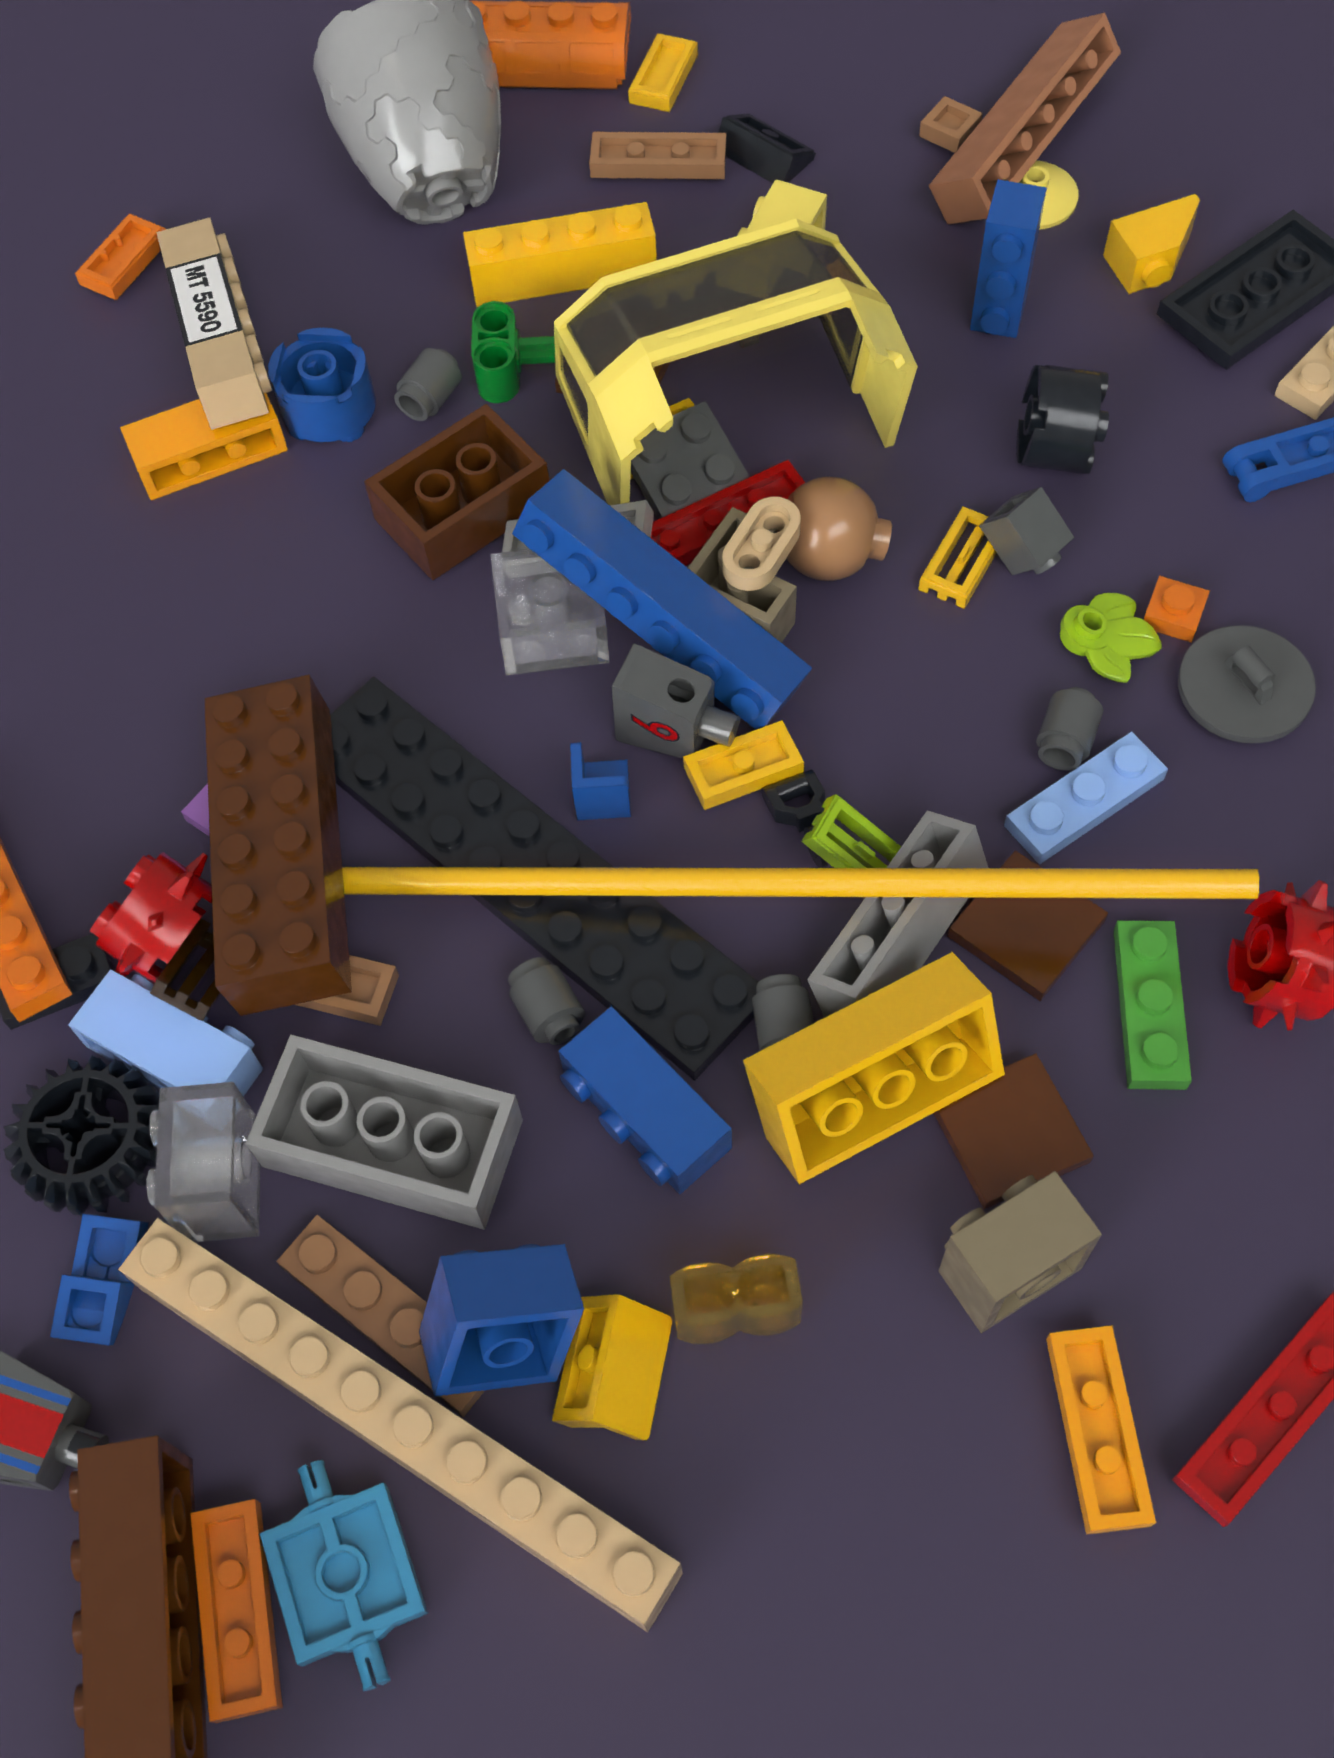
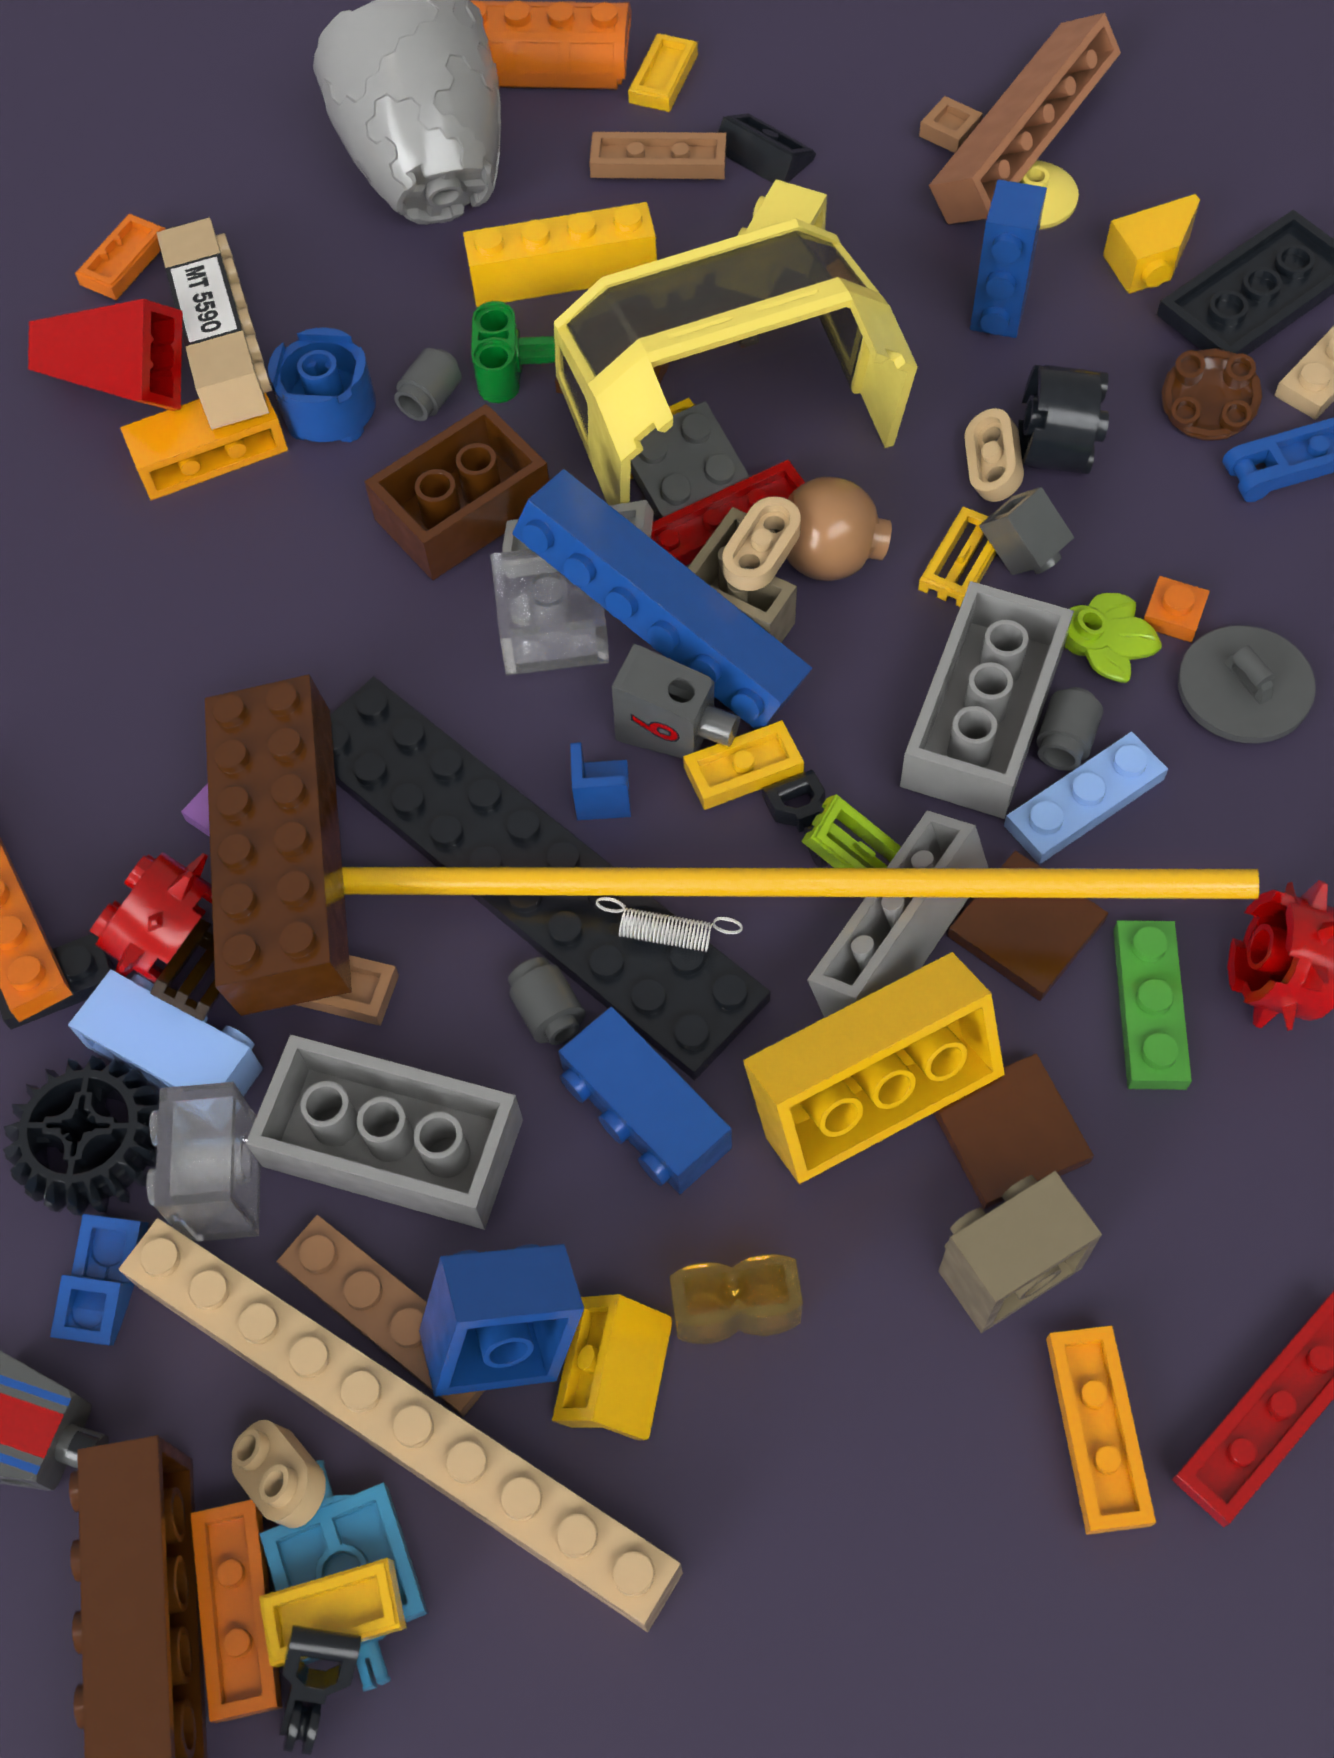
dark grey brick [752,974,814,1051] -> none
none -> red slope [28,299,183,411]
none -> tan plate [232,1420,326,1528]
none -> yellow tile [259,1558,407,1668]
none -> black piece [279,1625,361,1755]
none -> white piece [596,897,743,952]
none -> light grey brick [900,581,1074,819]
none -> tan plate [965,408,1024,502]
none -> reddish brown dish [1161,348,1262,441]

